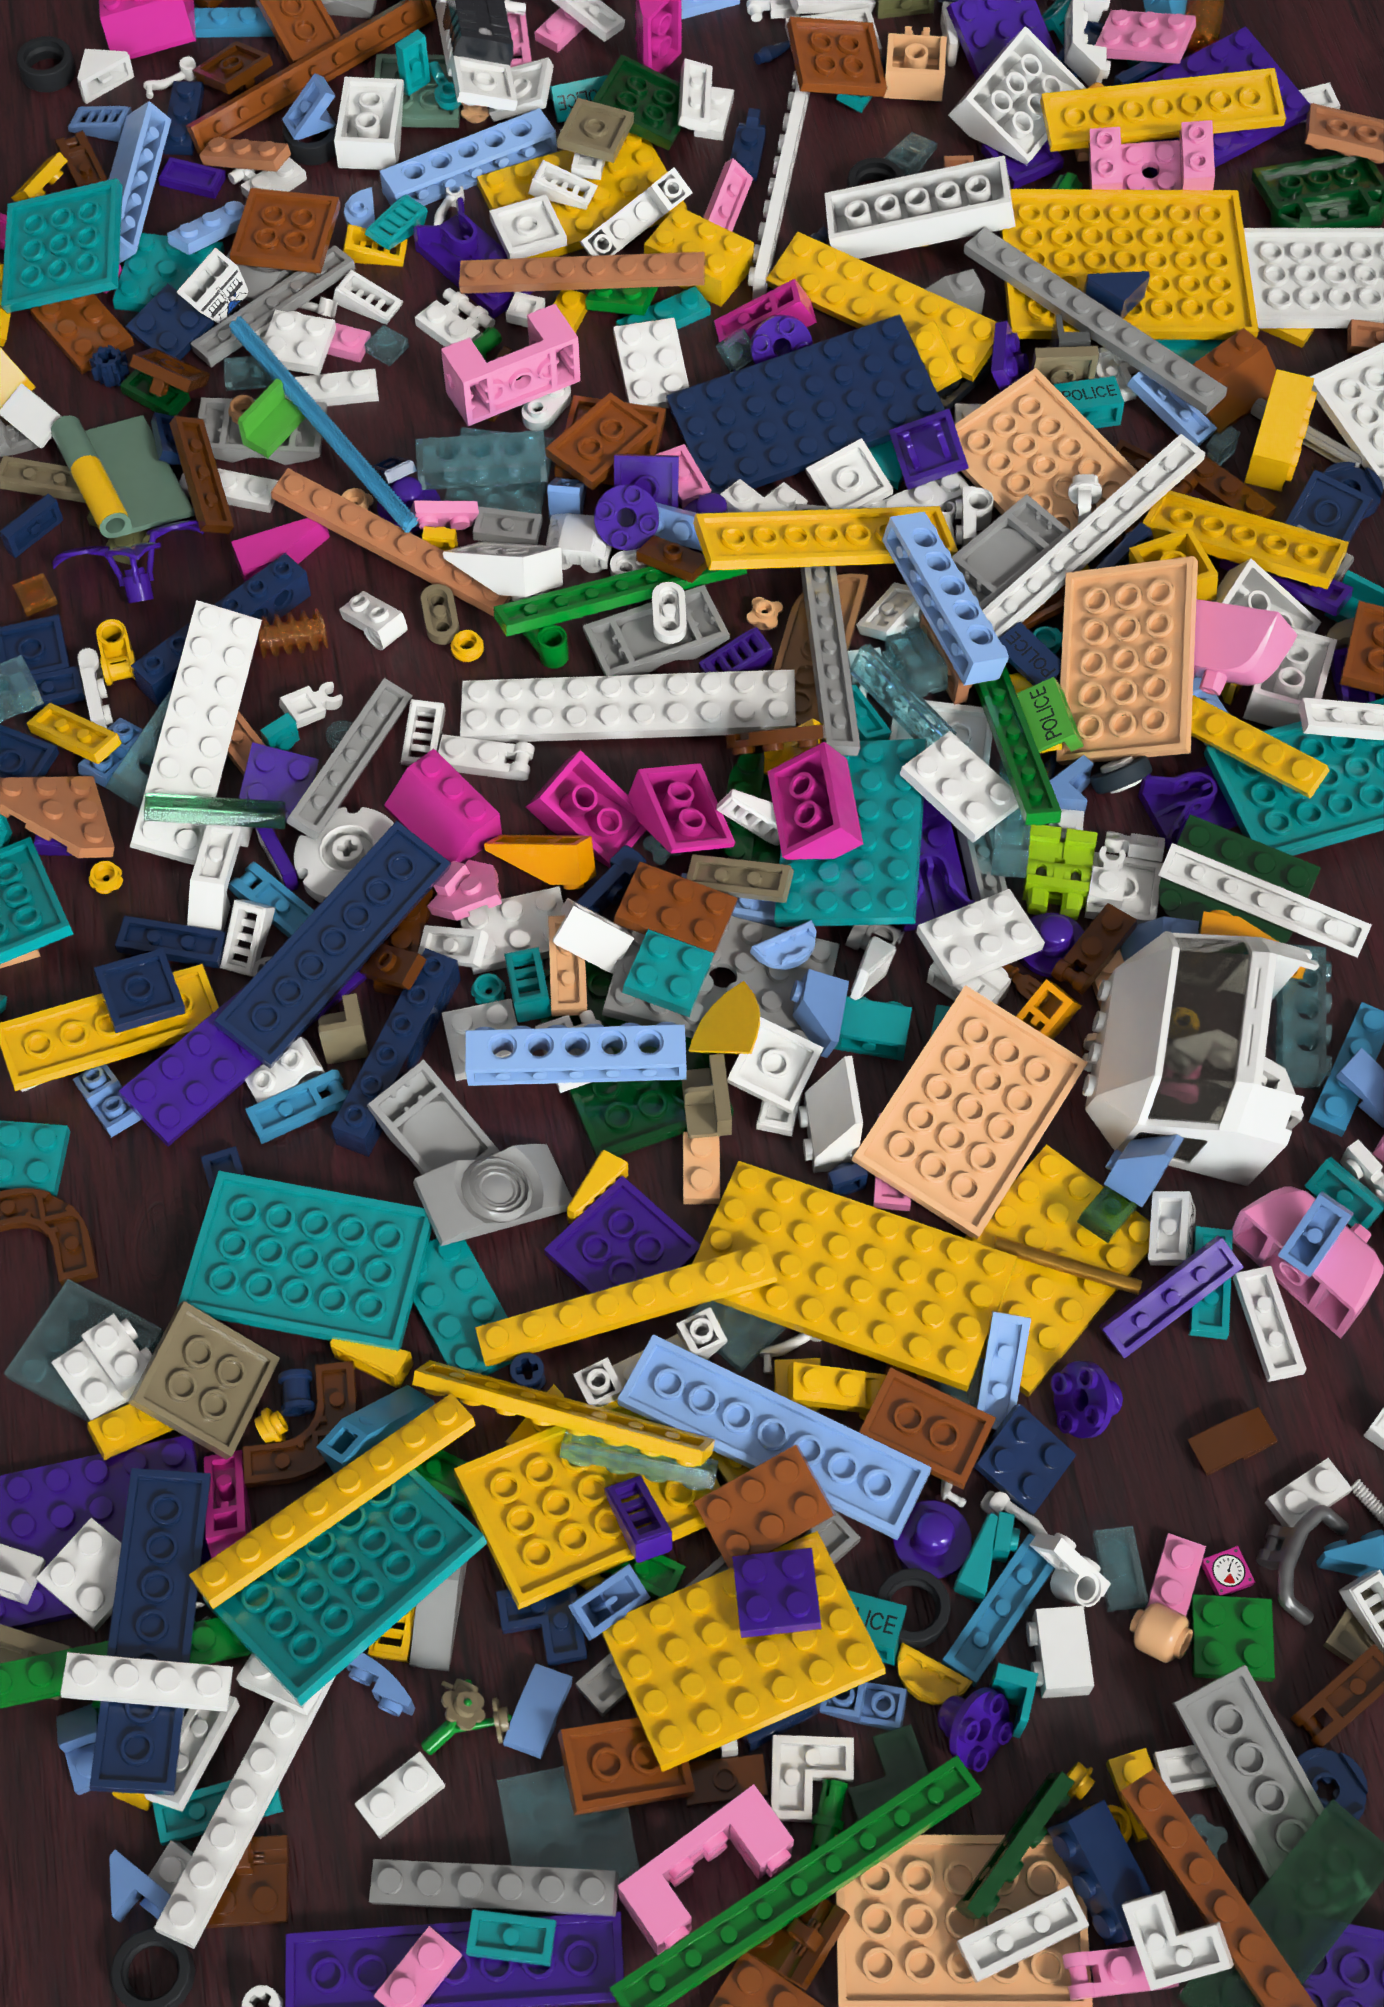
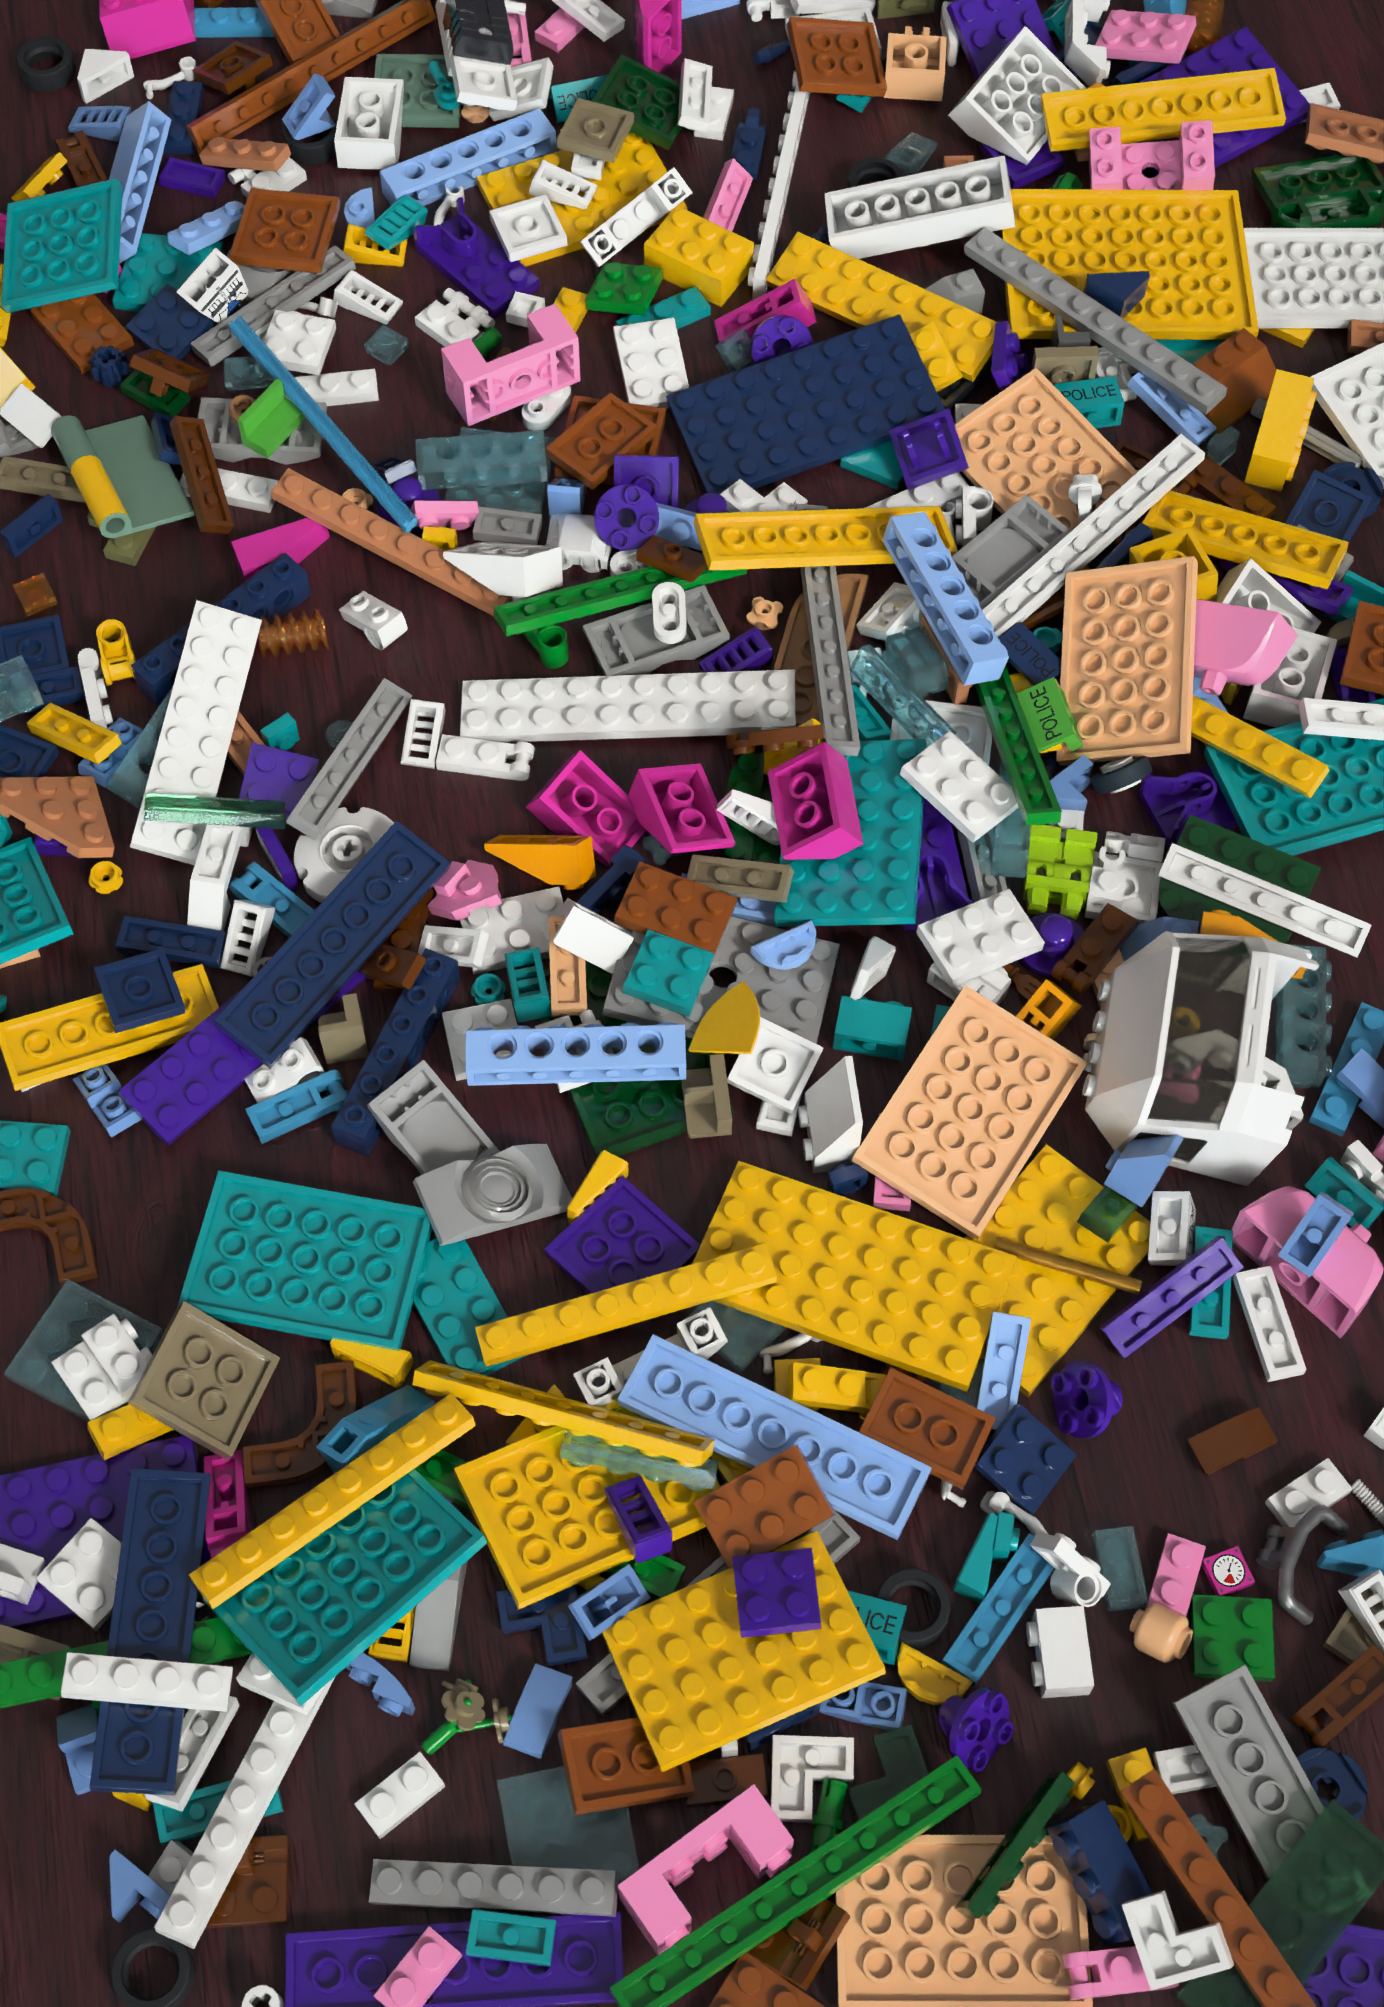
dark purple plant [52,520,203,604] -> none
dark blue plate [201,1146,245,1193] -> none
yellow plate [254,1408,288,1444] -> none
dark blue bush [278,1369,315,1417] -> none
white plate [279,682,343,729] -> none
bright pink plate [327,323,372,363] -> none
dark pink slope [384,749,502,863] -> none
teal plate [395,29,431,96] -> none
dark tan plate [421,584,460,645] -> none
yellow plate [451,630,484,662] -> none
nougat plate [459,252,705,294] -> none
dark blue bush [510,1353,546,1391] -> none
bright pink plate [656,444,711,509] -> none
light nougat plate [683,1132,720,1204] -> none
medium blue slope [790,969,849,1058] -> none
white plate [806,438,893,510] -> none
light grey piece [845,925,905,962] -> none
dark purple plate [893,1500,972,1579] -> none
white plate [956,1885,1089,1983] -> none
teal panel [989,1663,1038,1739] -> none

